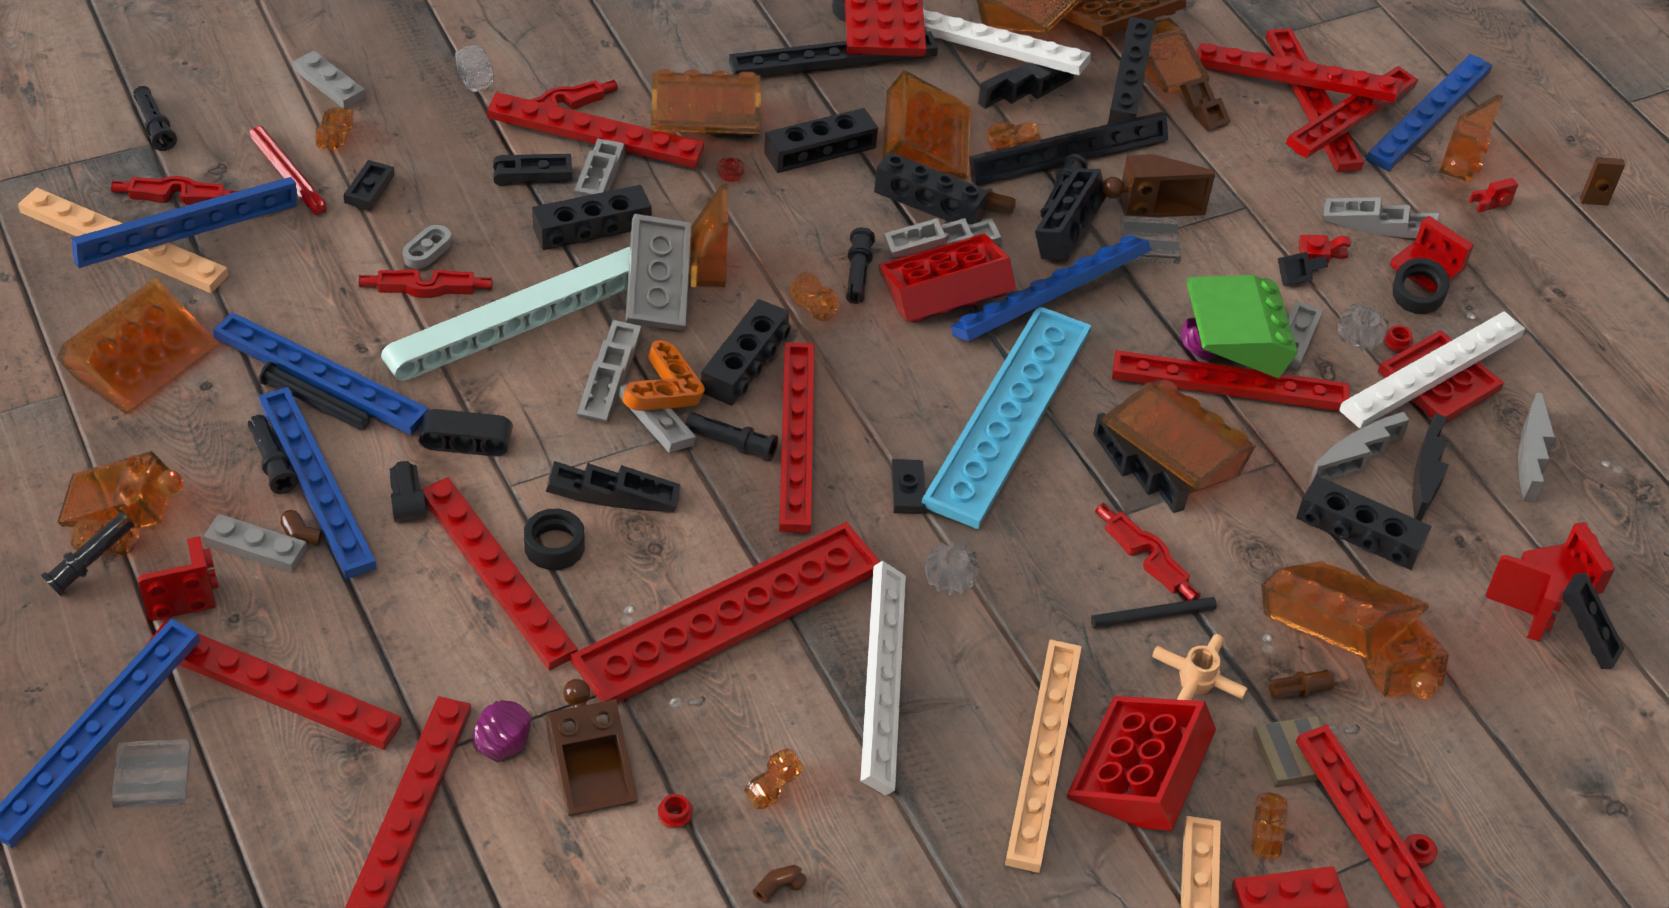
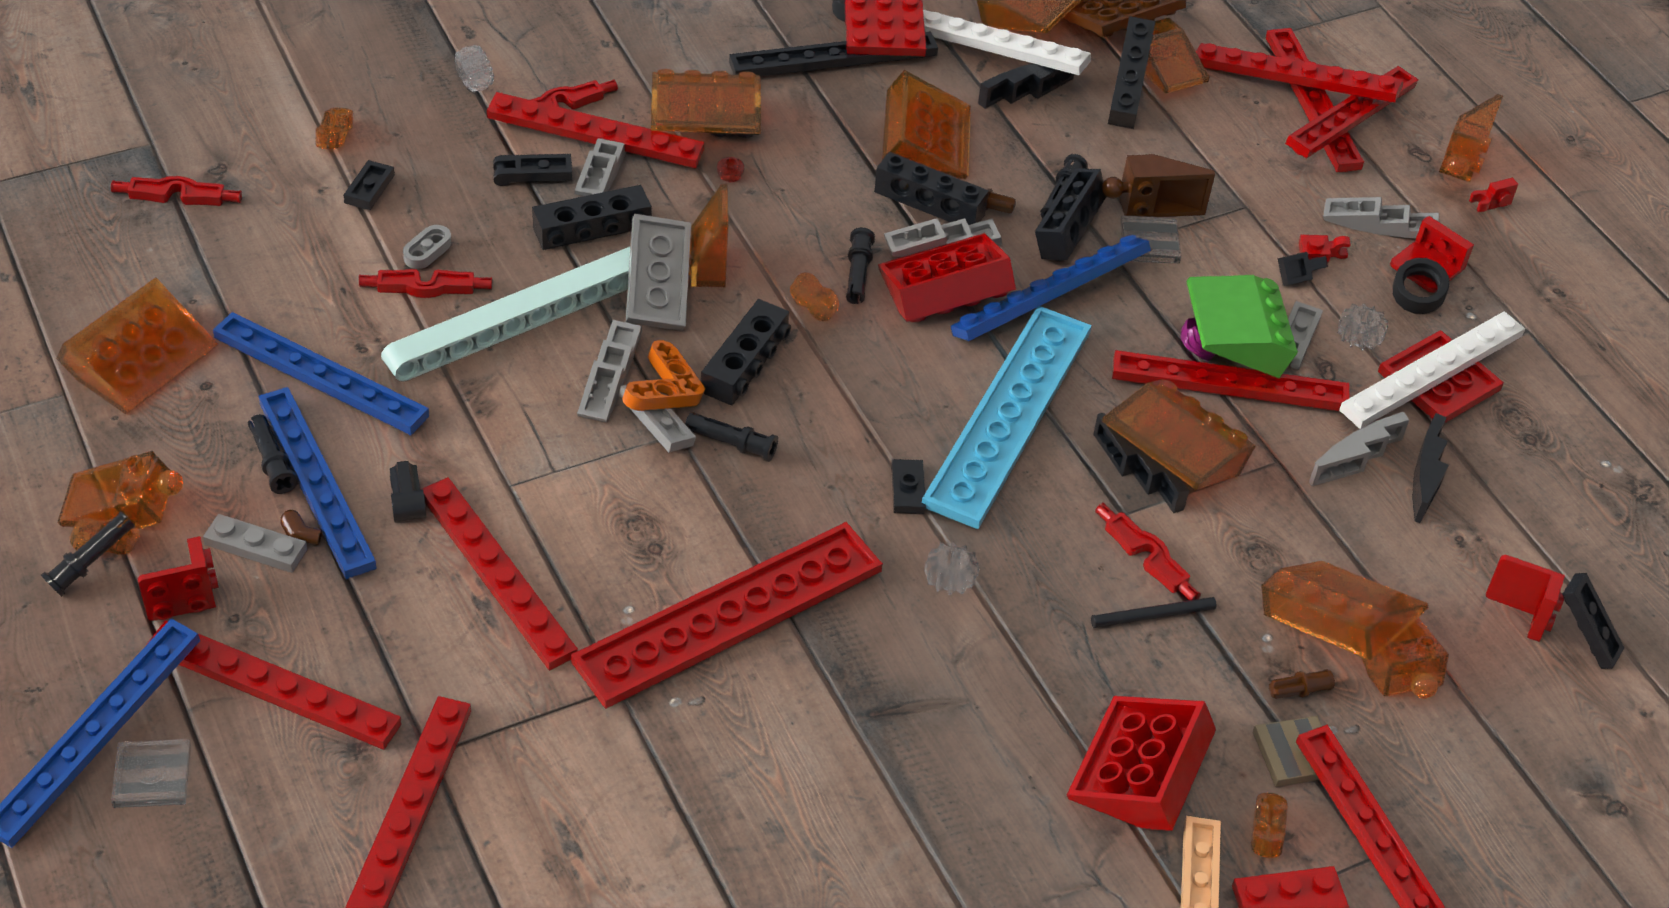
light nougat plate [18,187,229,293] -> none
blue plate [71,177,297,268] -> none
black pin [133,86,177,151] -> none
red axle [250,125,327,215] -> none
black axle [259,362,370,430] -> none
light grey plate [292,51,366,109] -> none
black beam [418,409,513,457] -> none
magenta hair [472,700,531,762] -> none
black tyre [524,508,585,570] -> none
reddish brown slope [545,679,637,816] -> none
black slope [546,461,680,511] -> none
red plate [658,794,693,828] -> none
clear orange piece [744,749,803,809] -> none
reddish brown arm [753,865,807,902] -> none
black brick [764,108,878,173] -> none
red plate [779,342,814,533] -> none
white plate [860,561,906,796] -> none
black plate [969,112,1168,185] -> none
clear orange piece [986,121,1042,150] -> none
light nougat plate [1005,640,1082,873] -> none
light nougat bar [1152,634,1248,700] -> none
reddish brown slope [1180,76,1231,131] -> none
black brick [1296,475,1432,570] -> none
blue plate [1366,54,1492,172] -> none
red plate [1384,325,1413,352] -> none
red plate [1404,834,1438,868] -> none
light grey slope [1518,393,1555,501] -> none
red bracket [1521,522,1615,600] -> none
reddish brown plate [1580,157,1625,206] -> none

